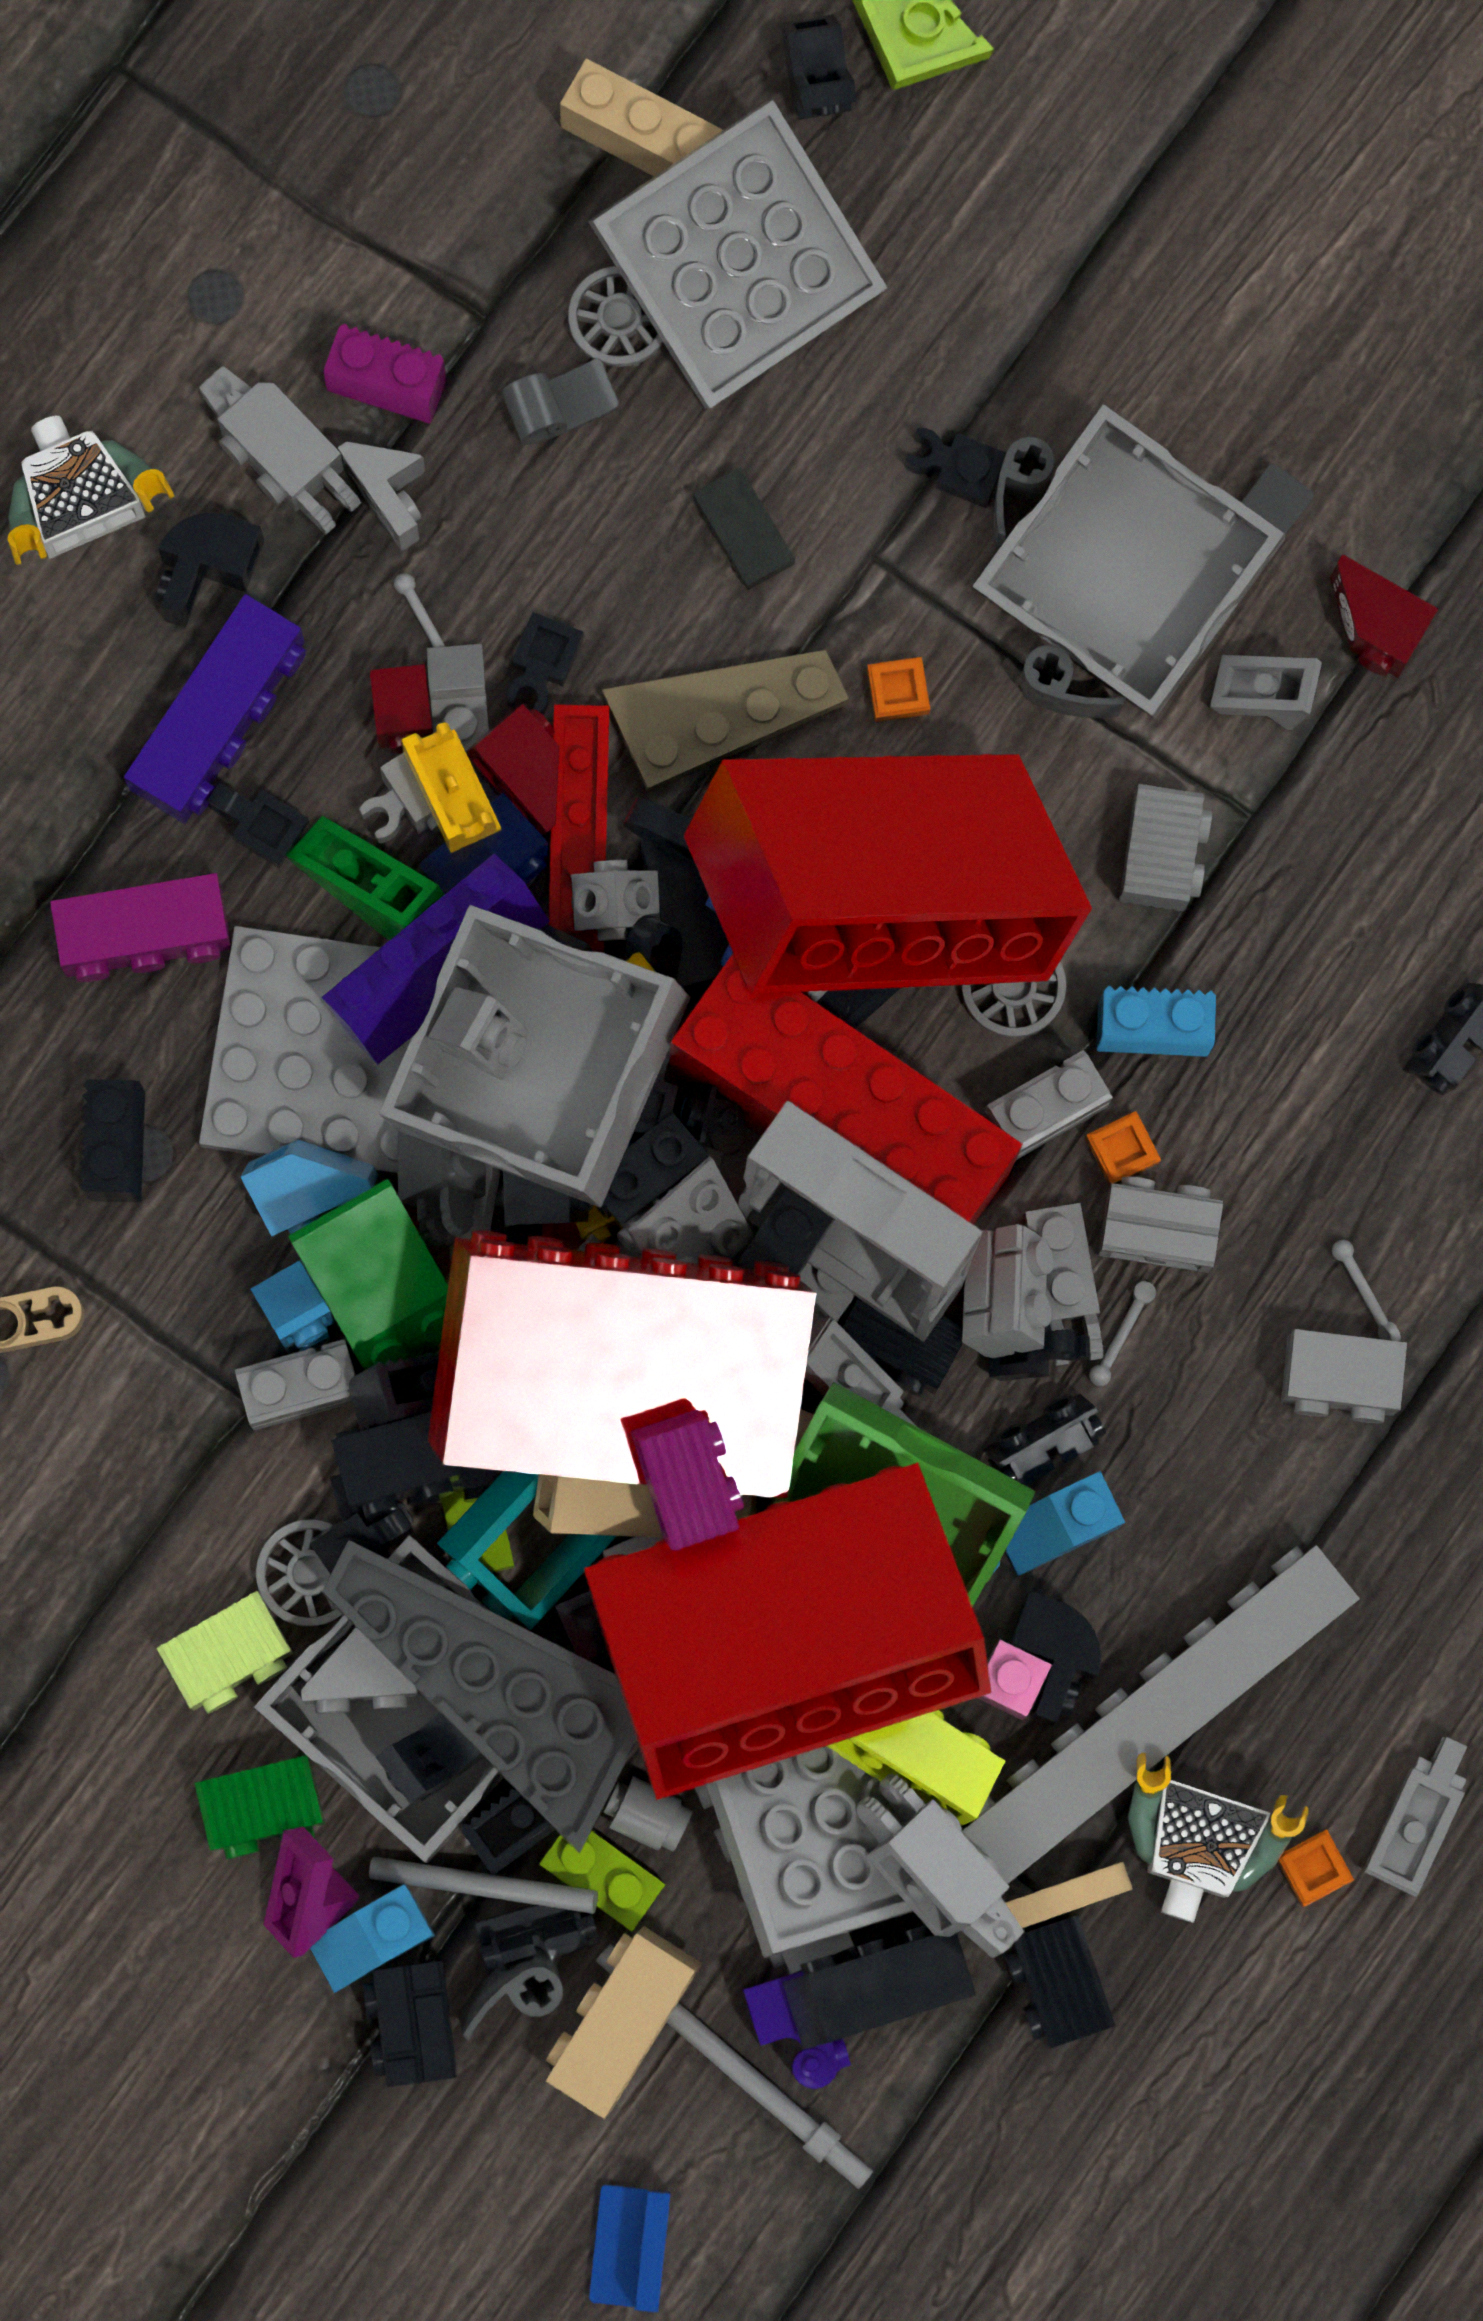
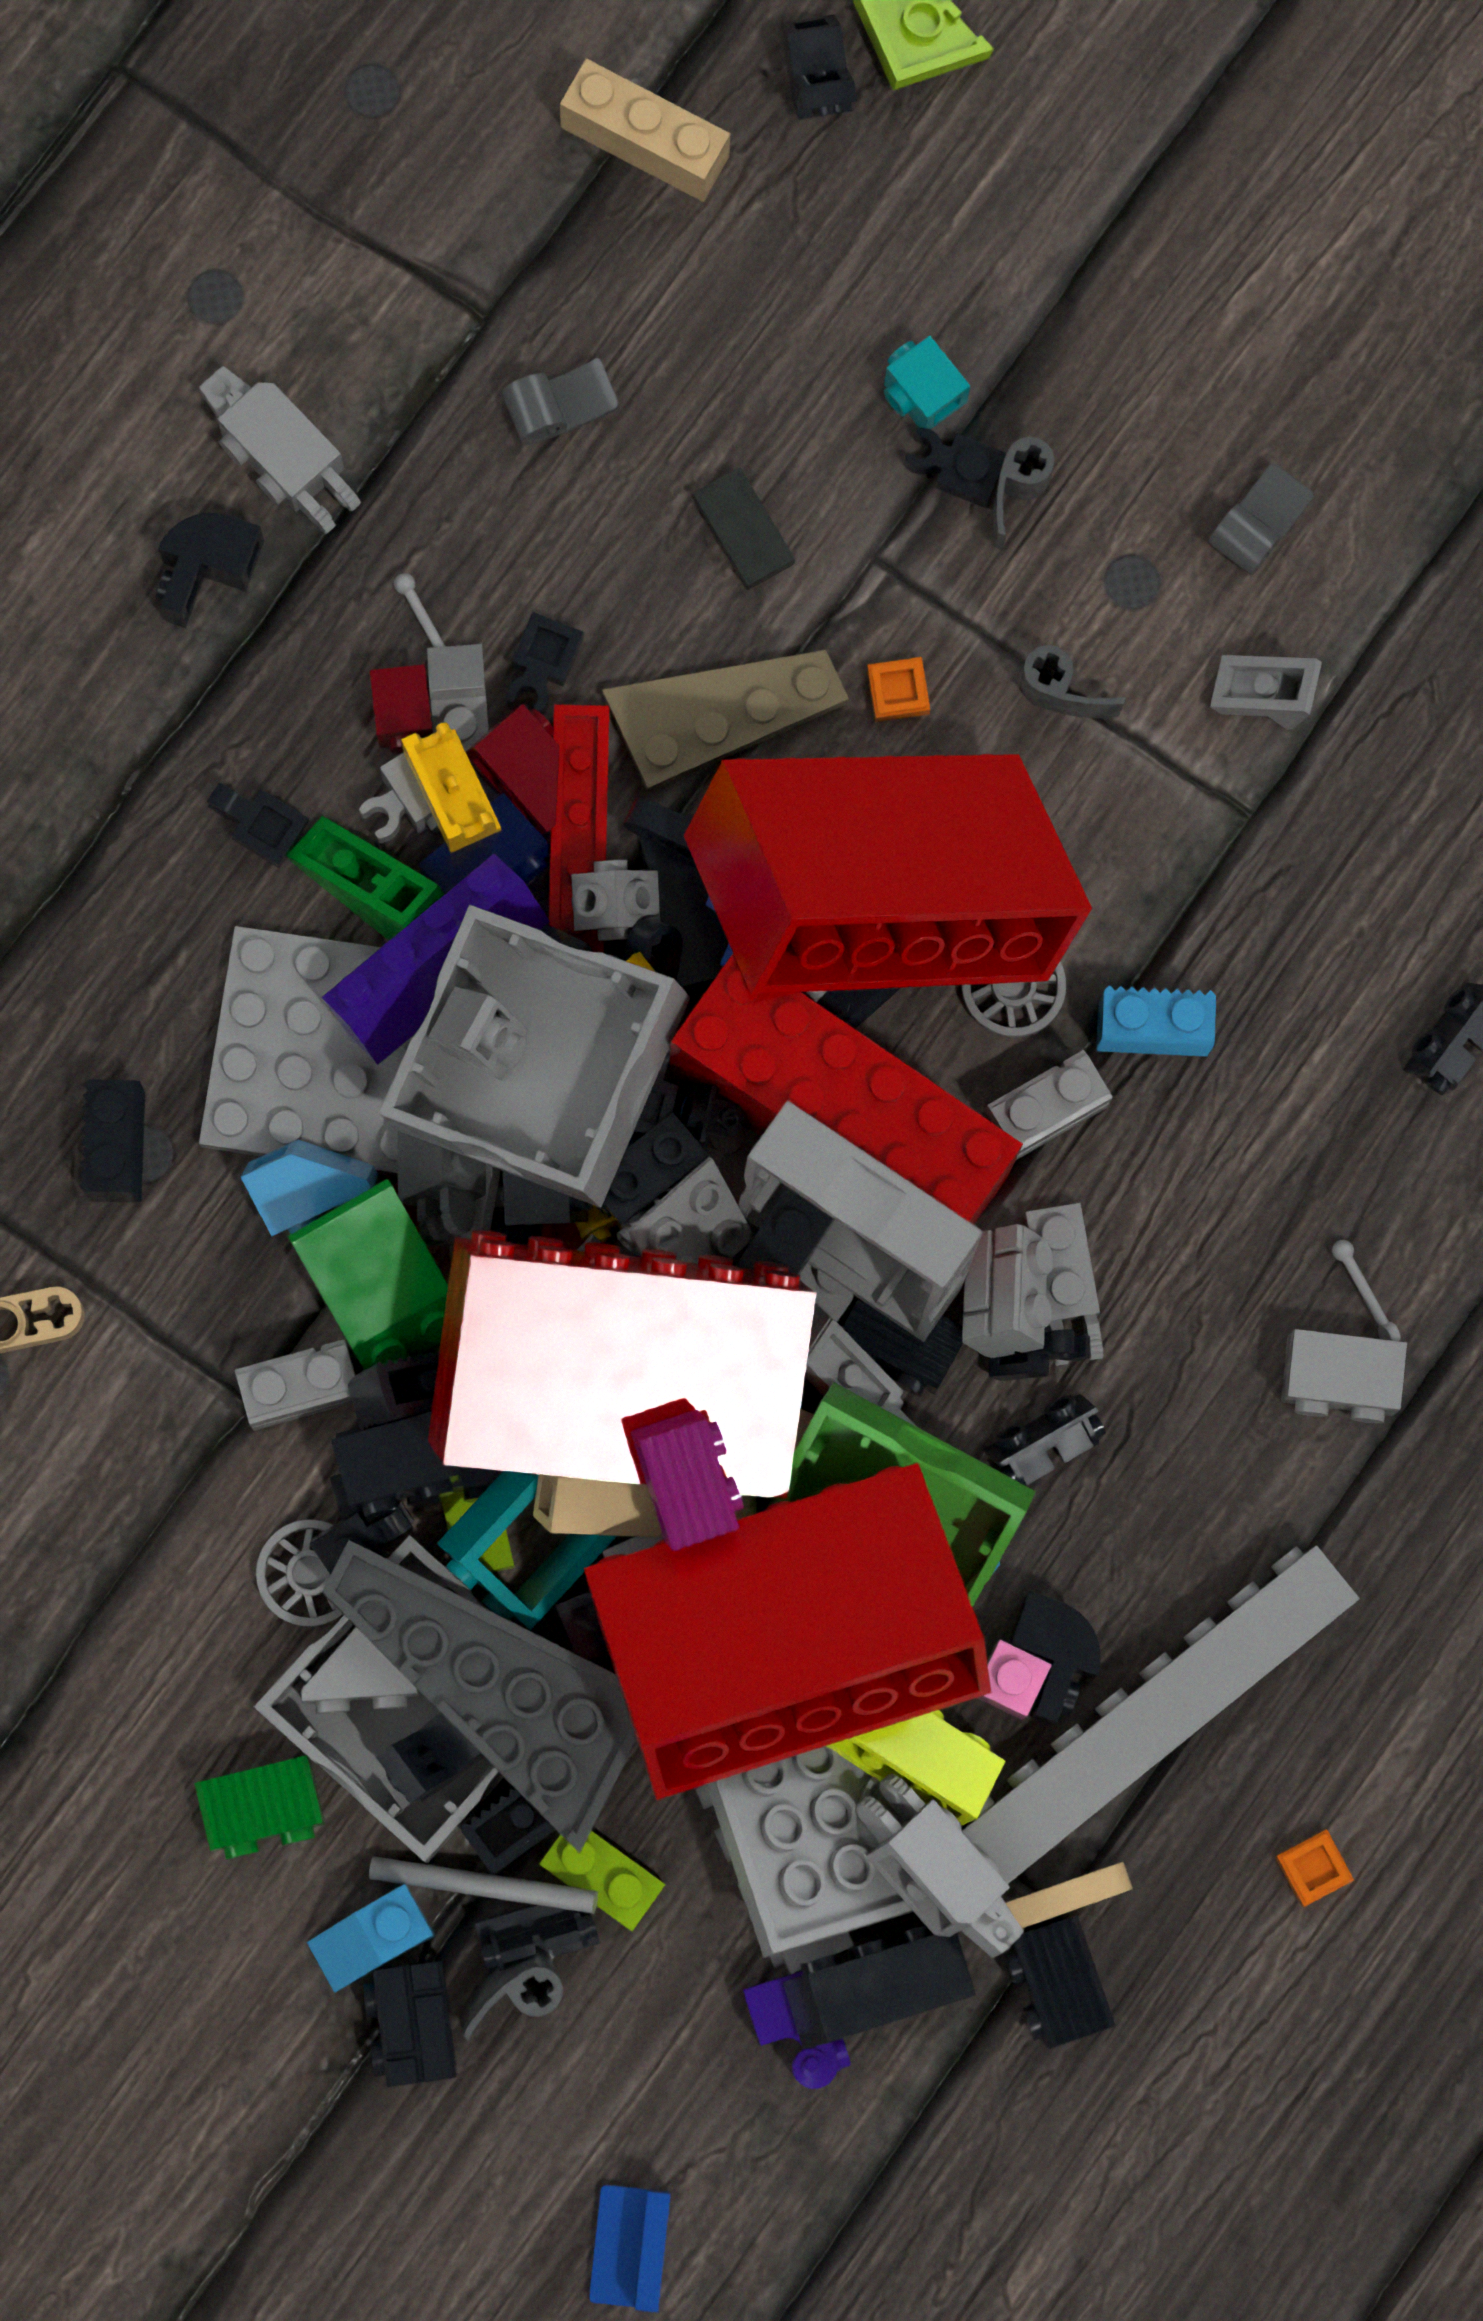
torso [8,416,175,565] -> none
magenta brick [50,873,231,982] -> none
dark purple brick [124,594,306,824] -> none
yellowish green brick [157,1591,294,1714] -> none
dark azure slope [251,1260,337,1354] -> none
magenta slope [263,1827,359,1958] -> none
magenta brick [323,323,446,424] -> none
light grey slope [337,442,425,552] -> none
tan brick [546,1926,702,2119] -> none
light grey wheel [568,266,664,367] -> none
light grey plate [588,100,887,409] -> none
light grey bar [596,1944,873,2189] -> none
light grey brick [603,1776,693,1852] -> none
light grey tile [972,404,1285,719] -> none
dark azure slope [1005,1471,1125,1576] -> none
orange tile [1085,1111,1161,1187] -> none
light grey hinge [1089,1281,1156,1387] -> none
light grey brick [1098,1177,1223,1273] -> none
light grey brick [1119,784,1212,911] -> none
torso [1128,1753,1309,1923] -> none
dark red slope [1330,554,1438,678] -> none
light grey hinge [1362,1736,1467,1897] -> none
none -> teal brick [883,336,970,430]

